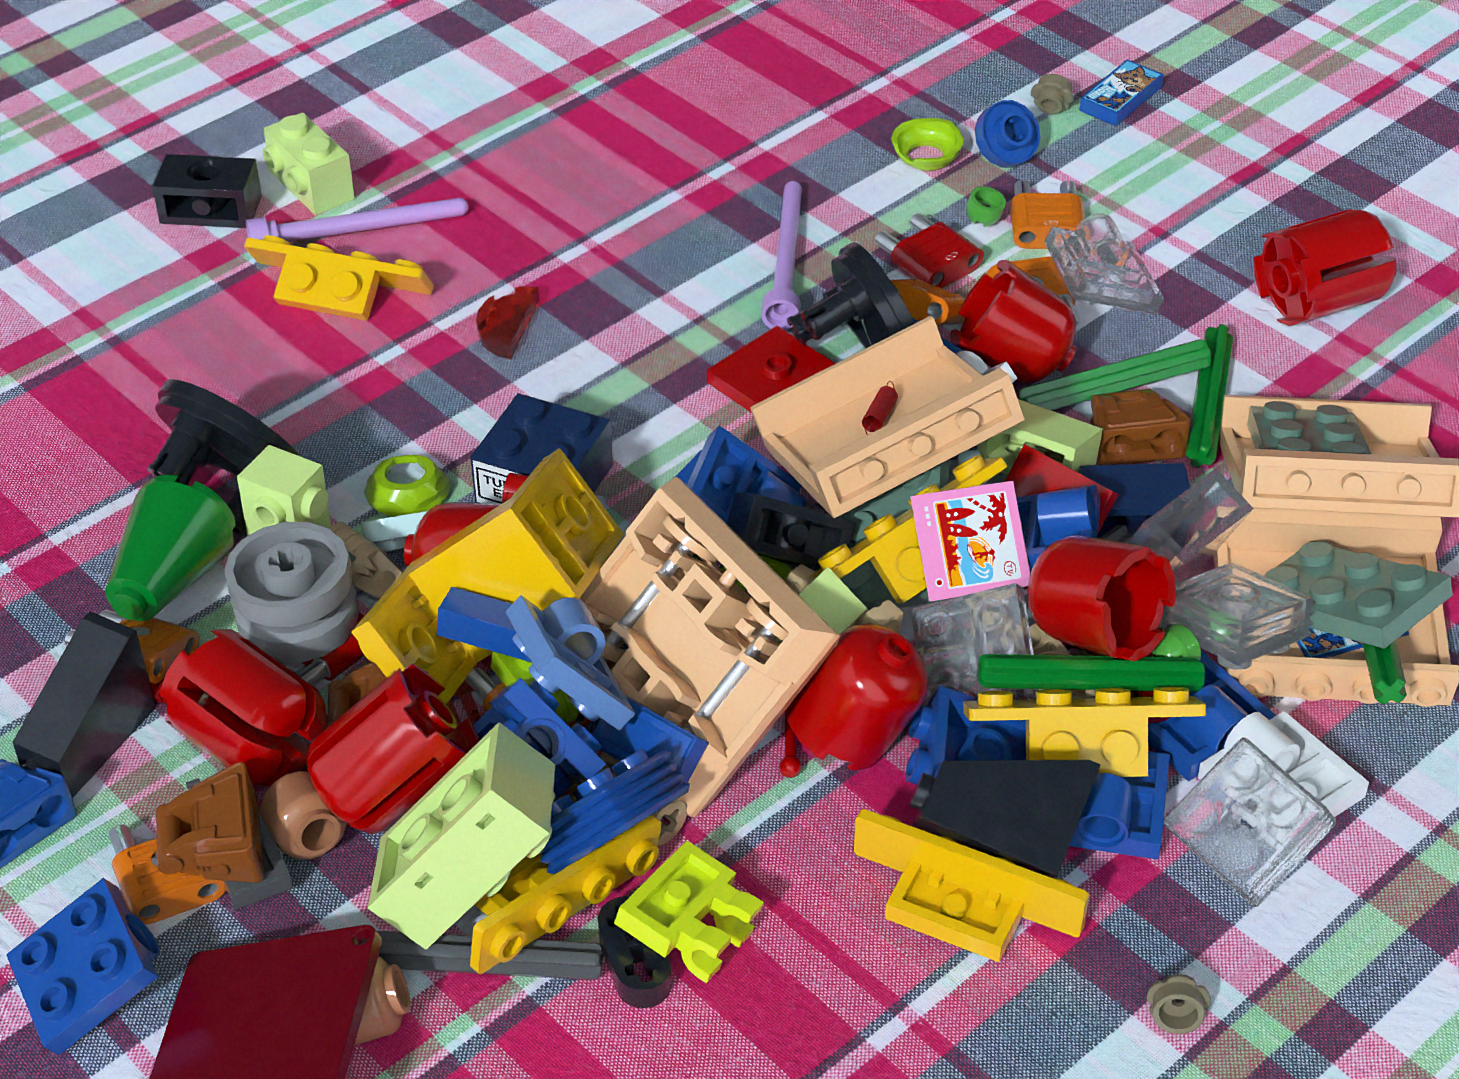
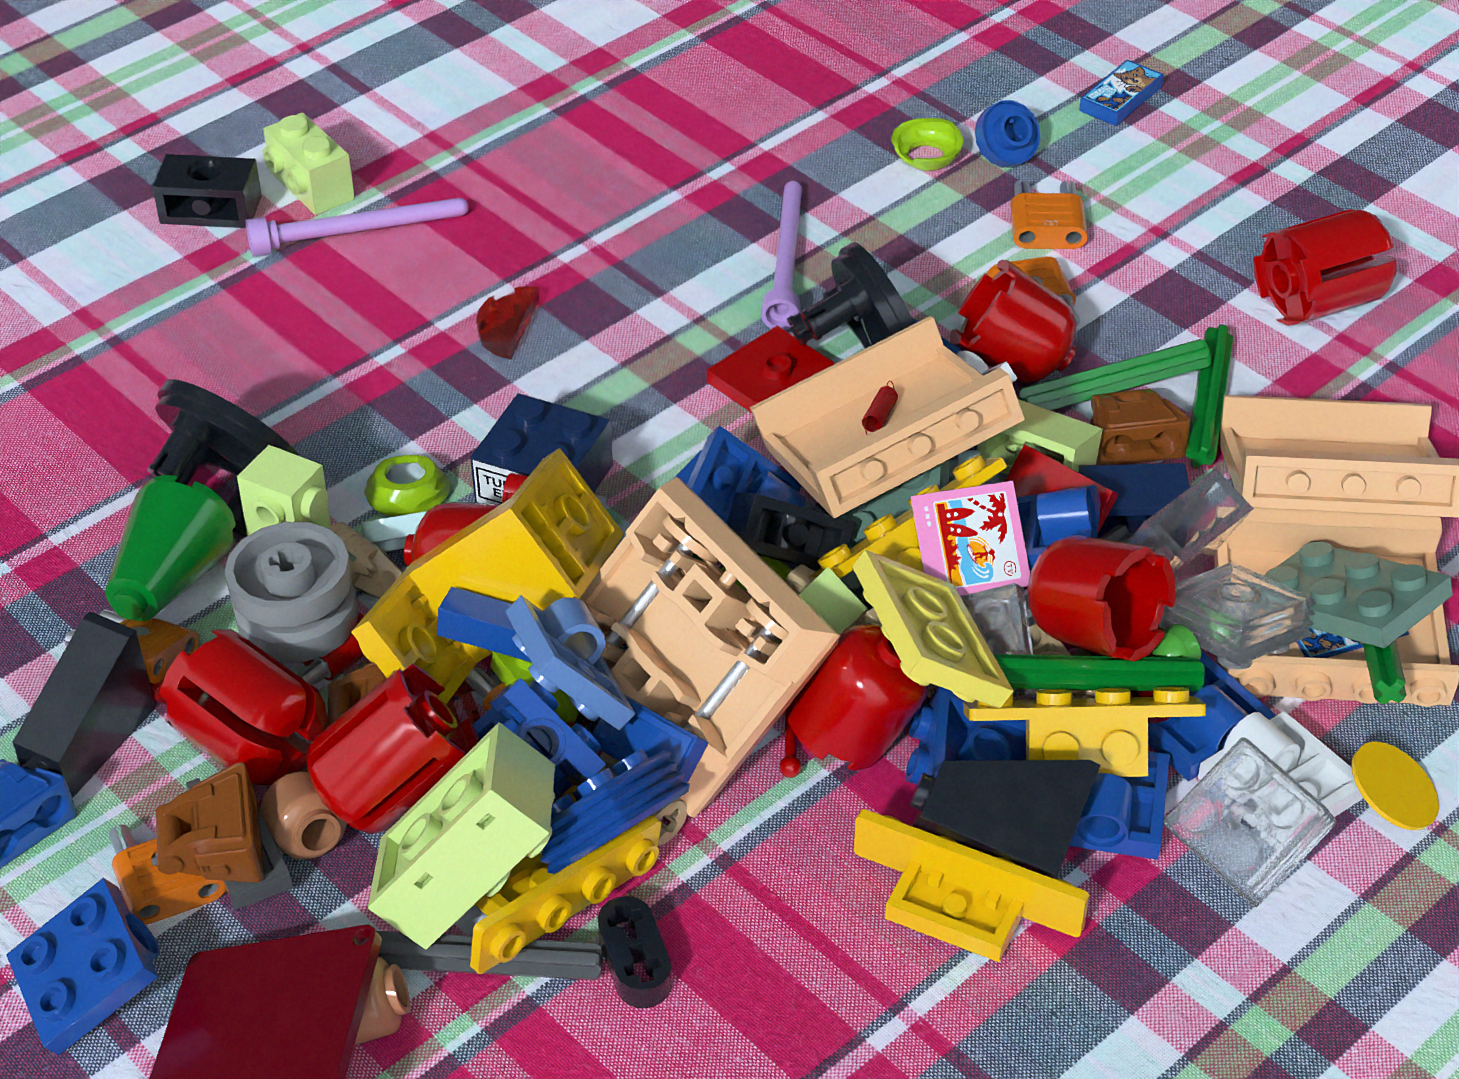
yellow bracket [244,235,434,321] -> none
neon yellow plate [614,840,764,983] -> none
red piece [875,213,984,289] -> none
orange piece [890,279,965,326] -> none
bright green hinge [966,186,1006,227] -> none
dark tan plate [1031,74,1074,114] -> none
clear plate [1044,213,1164,314] -> none
dark tan plate [1147,974,1210,1034] -> none
sand green plate [1247,401,1372,454] -> none
none -> light yellow plate [852,550,1014,708]
none -> yellow piece [1351,742,1439,831]

